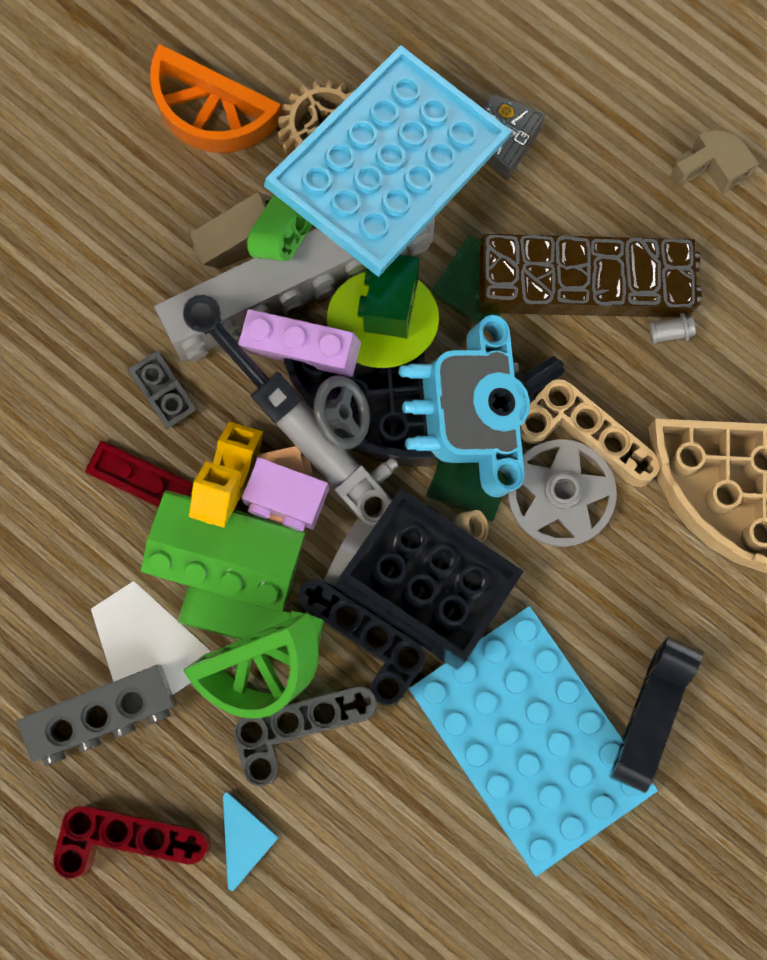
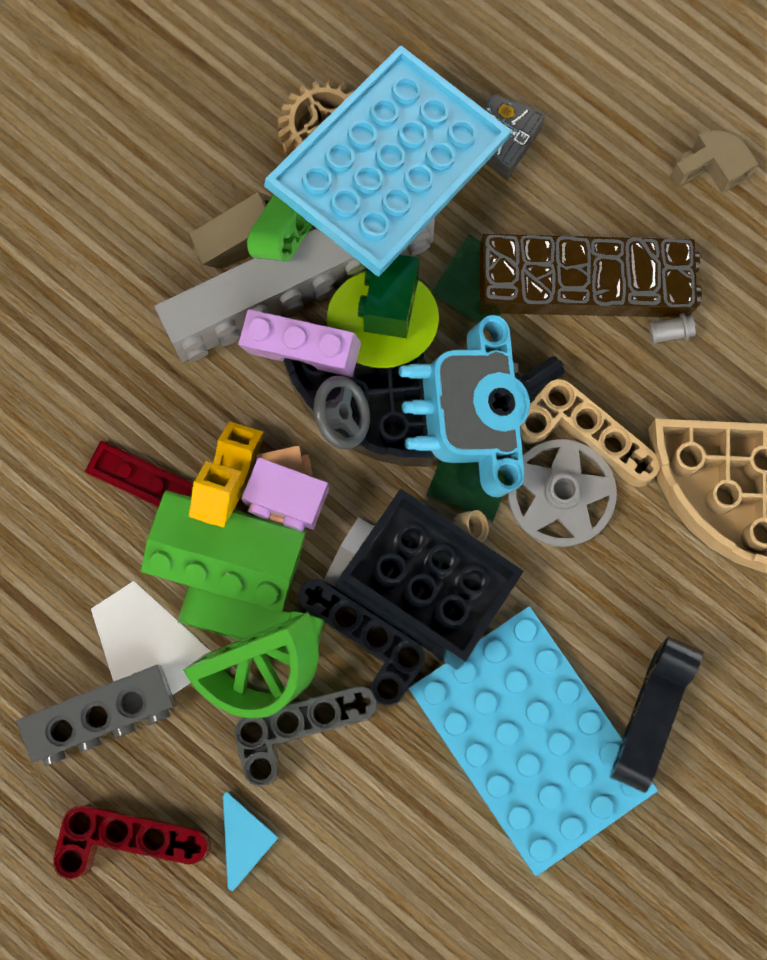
dark grey slope [127,350,197,429] -> none
orange window [150,44,283,153] -> none
light grey piece [183,295,398,526] -> none

